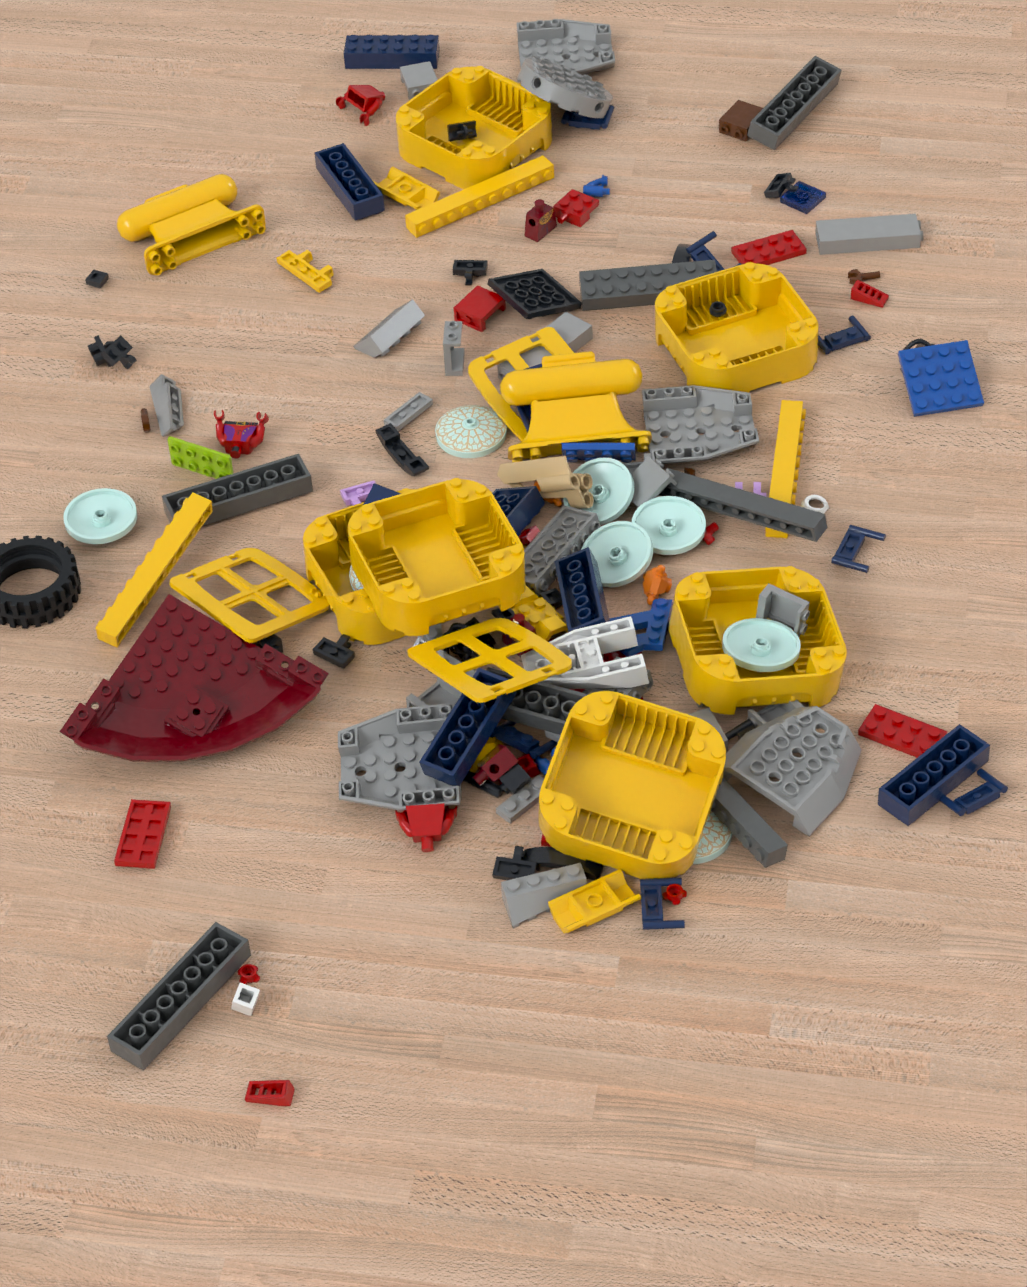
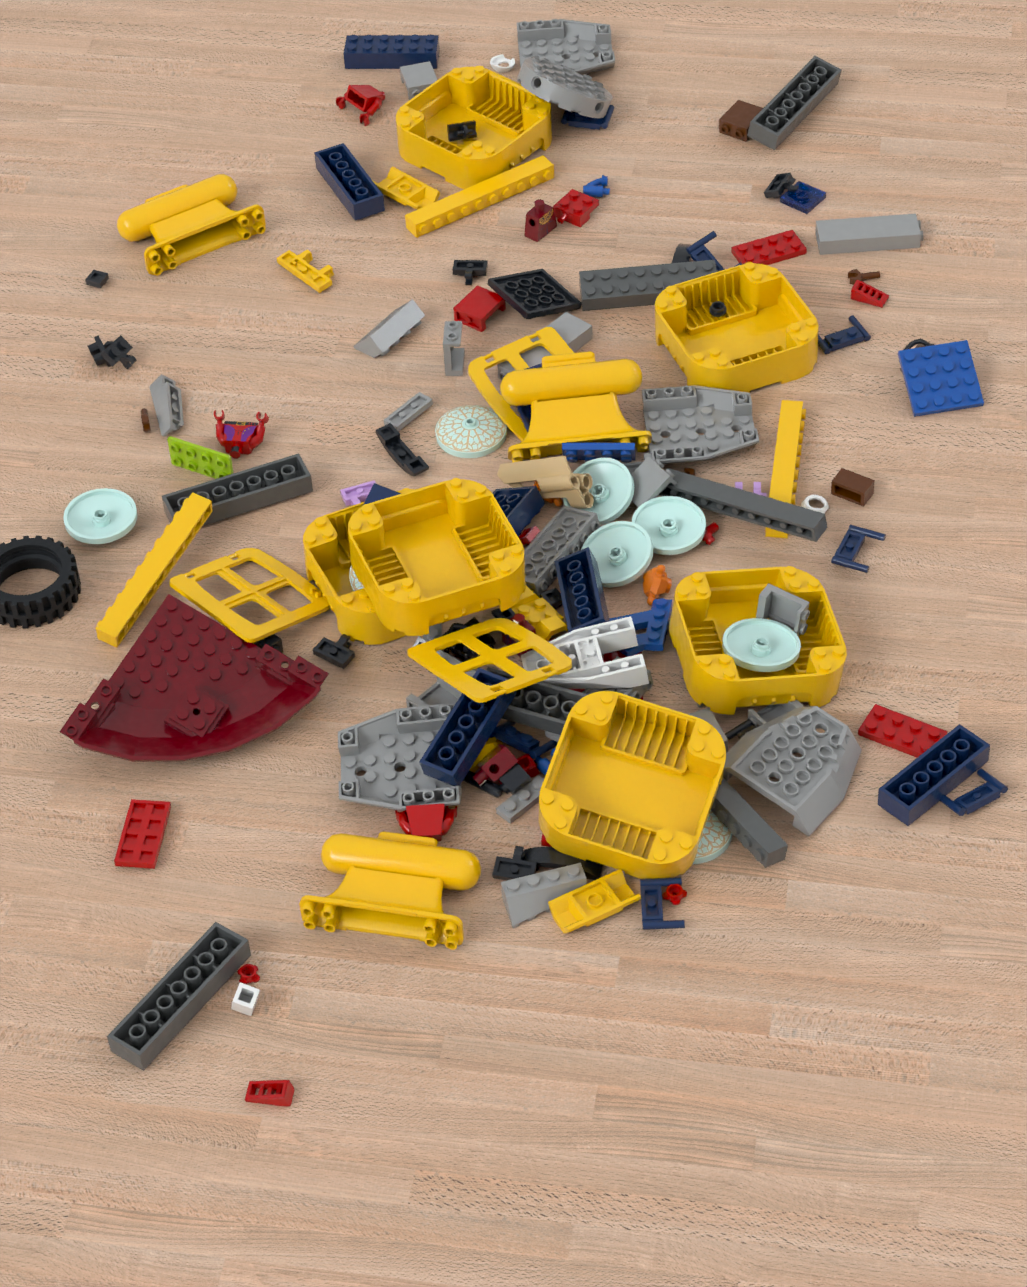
none -> yellow piece [299,831,481,950]
none -> white piece [490,54,515,73]
none -> reddish brown piece [831,468,875,507]

